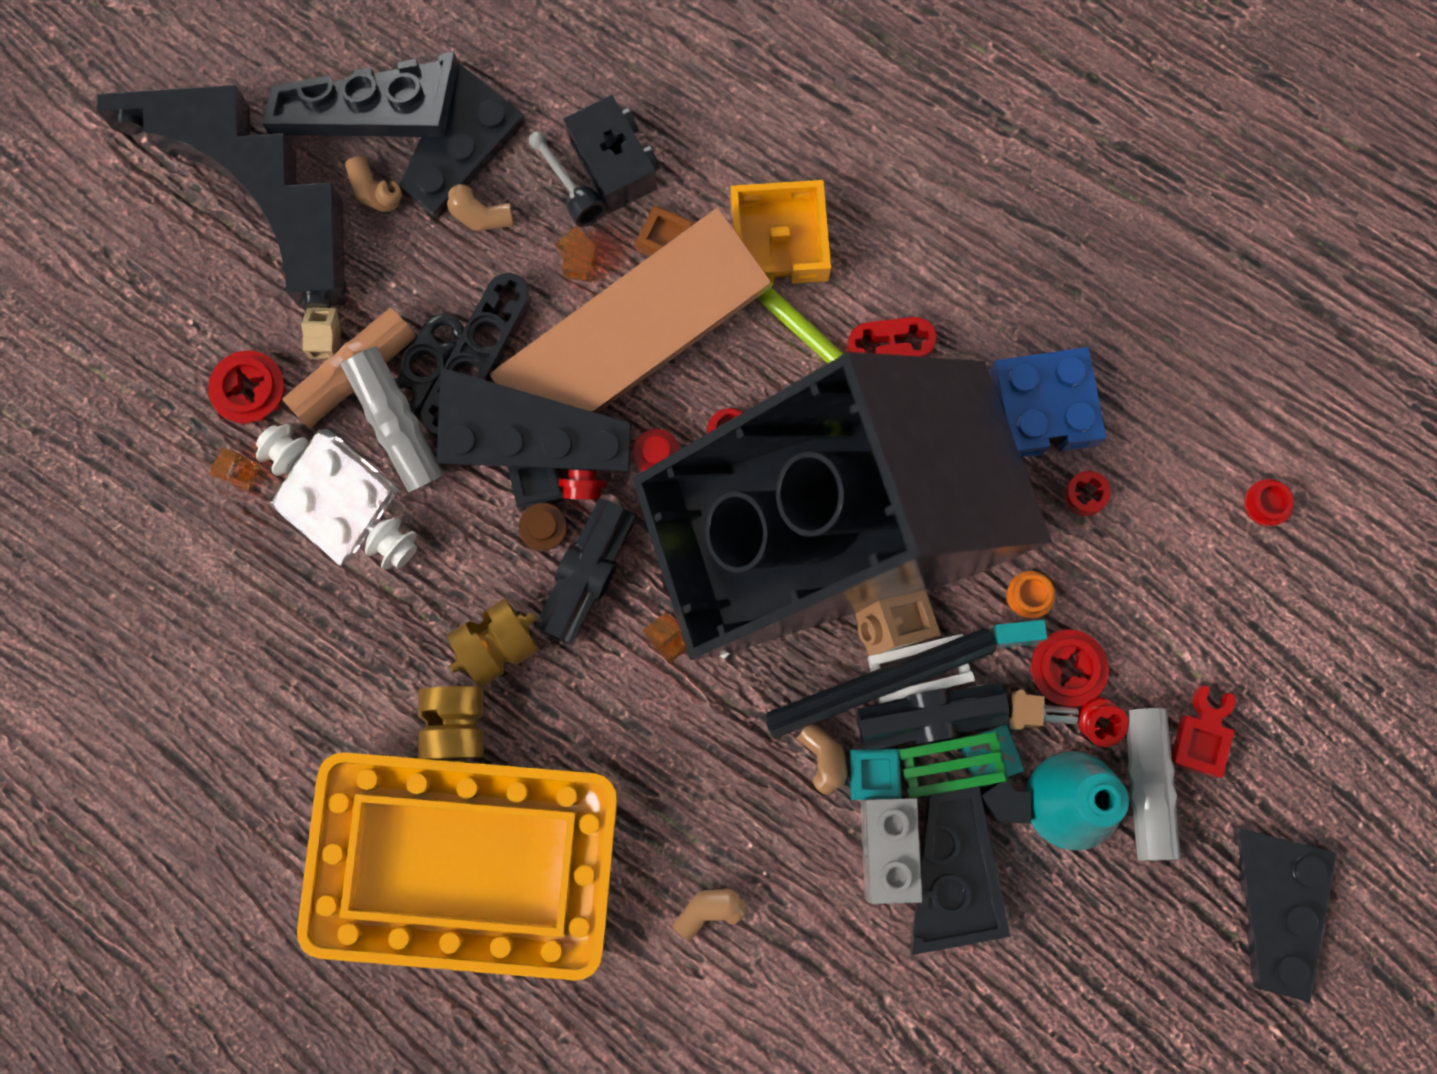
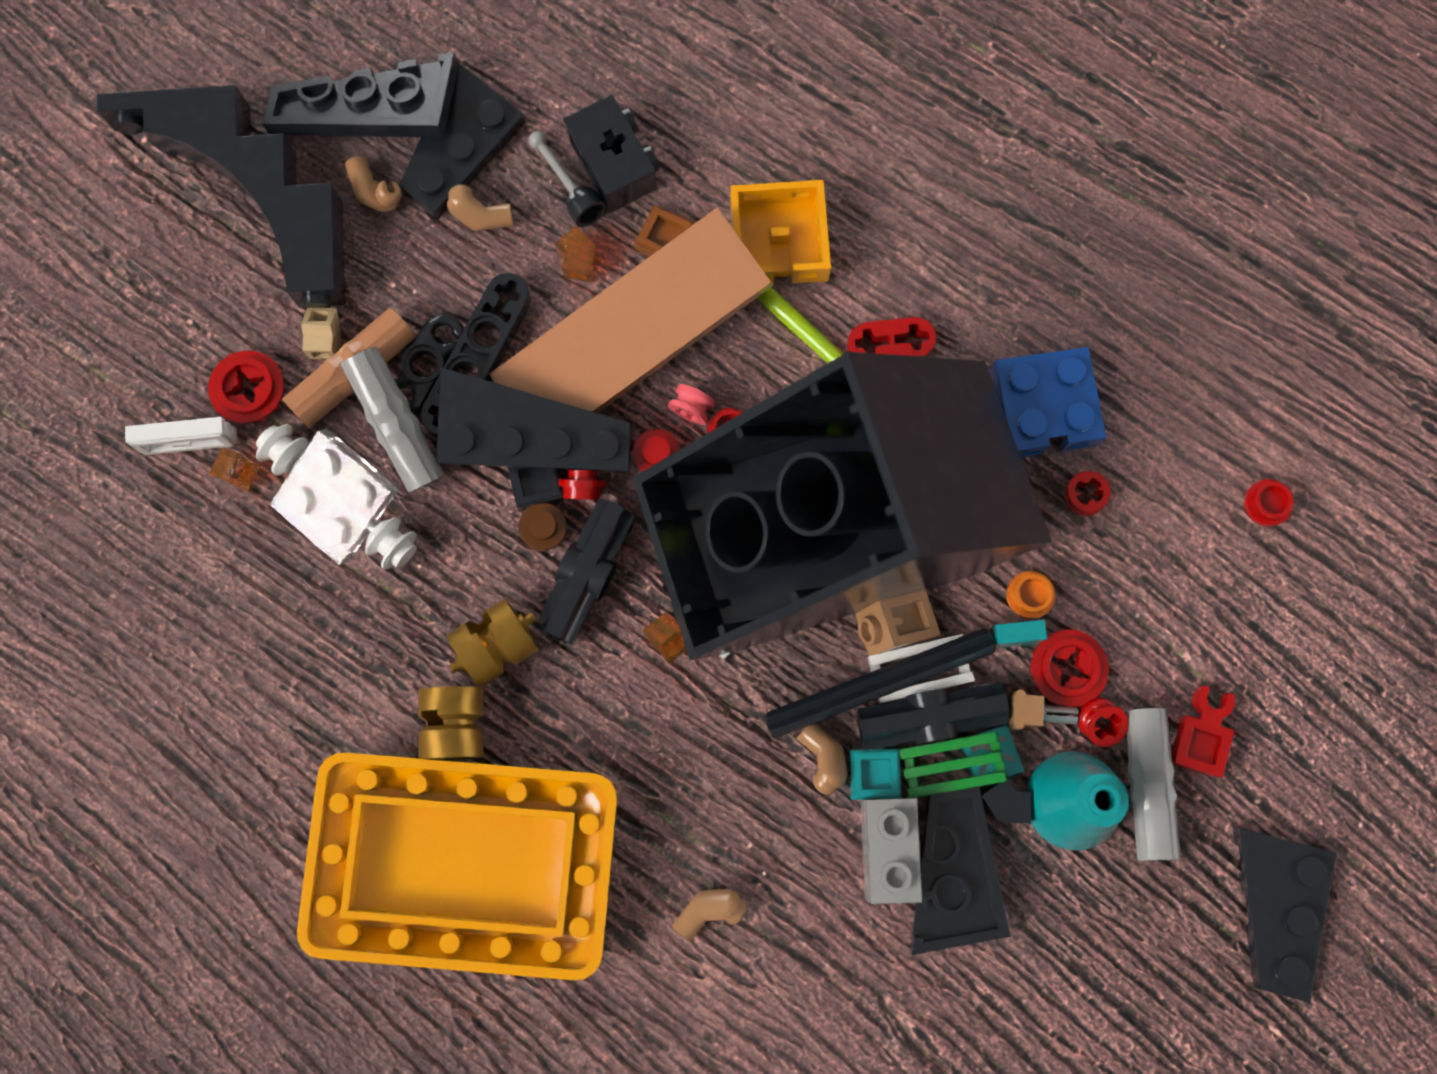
none -> white tile [125,417,237,455]
none -> coral bush [668,384,716,425]

